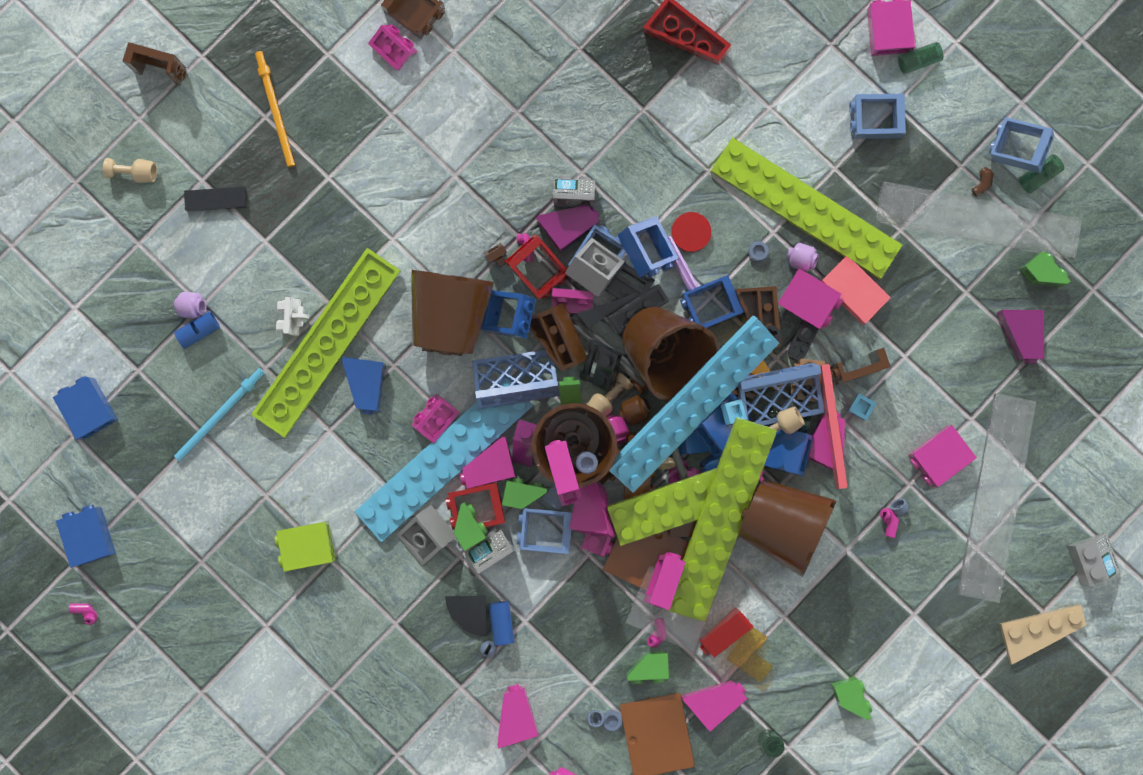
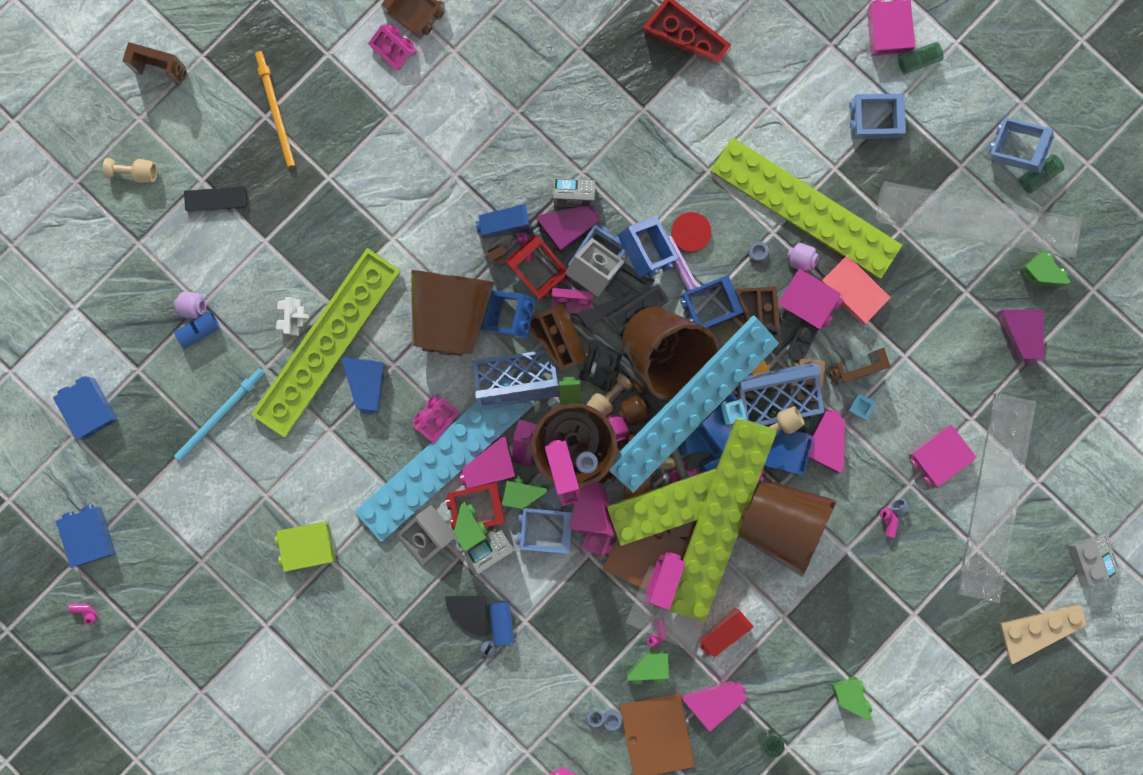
dark pink slope [497,683,539,749] -> none
clear yellow plate [727,627,773,683] -> none
coral tile [819,364,847,489] -> none
reddish brown arm [971,167,994,197] -> none
none -> blue slope [476,204,530,239]

